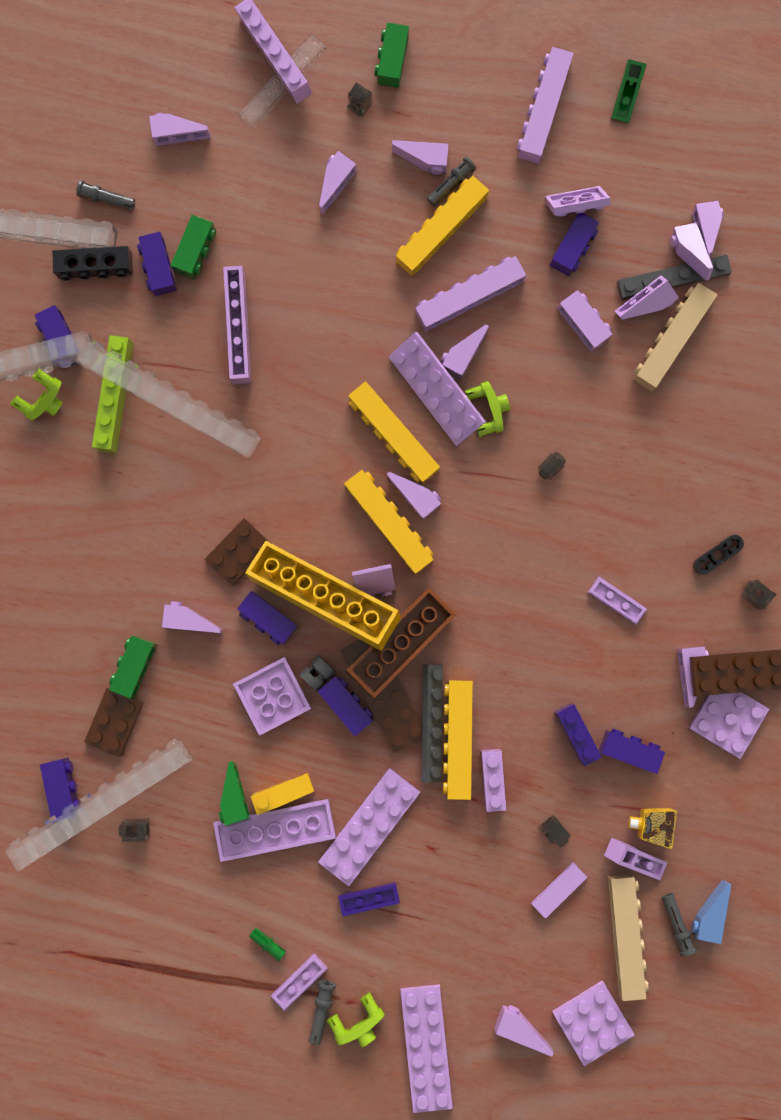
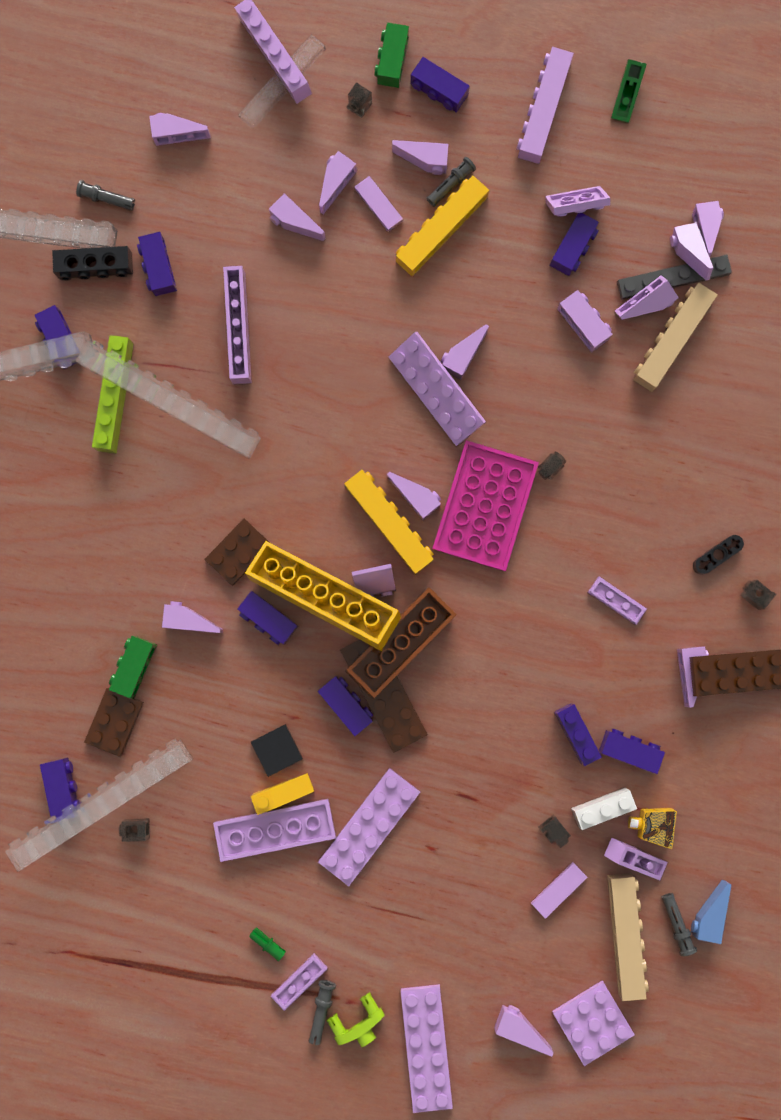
lime connector [10,368,62,421] -> none
green brick [170,215,216,280] -> none
green slope [219,761,251,827] -> none
lavender plate [233,657,311,736] -> none
dark grey wheel [299,655,336,691] -> none
dark purple plate [338,882,400,917] -> none
yellow brick [348,381,440,485] -> none
lavender brick [415,256,526,333] -> none
dark grey plate [422,664,443,783] -> none
yellow brick [443,680,473,800] -> none
lime connector [465,381,511,437] -> none
lavender brick [480,749,506,812] -> none
lavender plate [688,692,769,759] -> none
none -> black tile [251,724,303,777]
none -> lavender slope [269,193,326,241]
none -> lavender tile [355,176,403,232]
none -> dark purple brick [410,57,470,113]
none -> dark pink plate [432,440,539,572]
none -> white brick [571,788,637,830]

